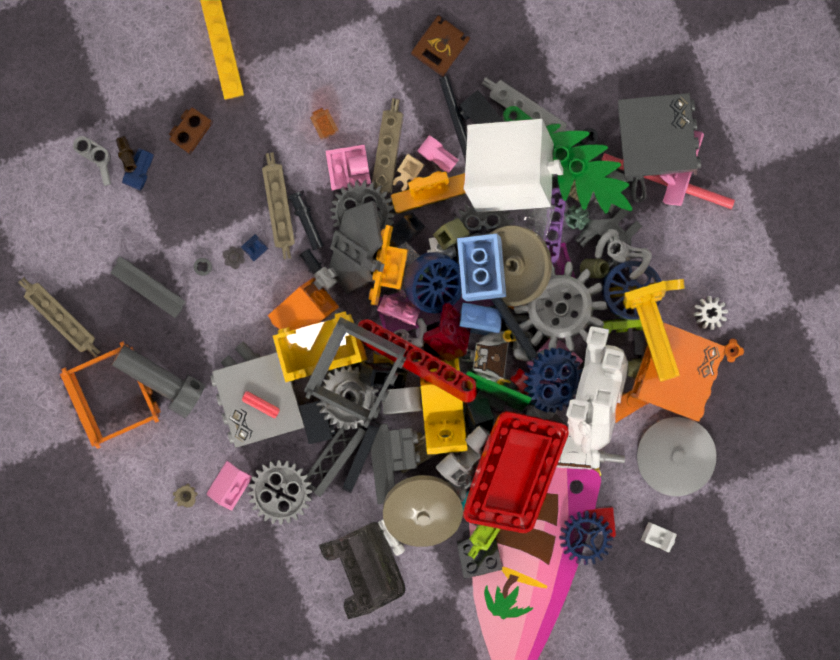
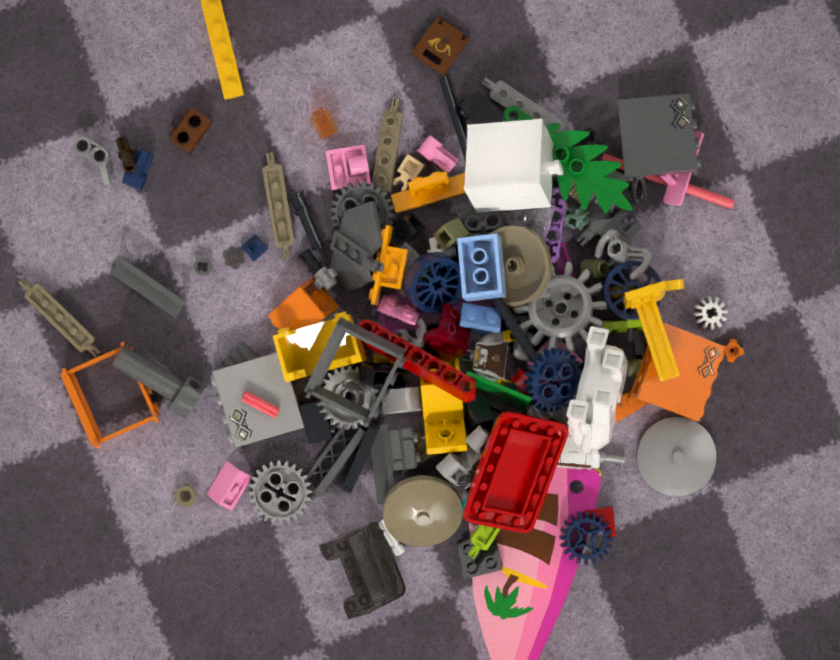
white bracket [641,522,676,552] -> none

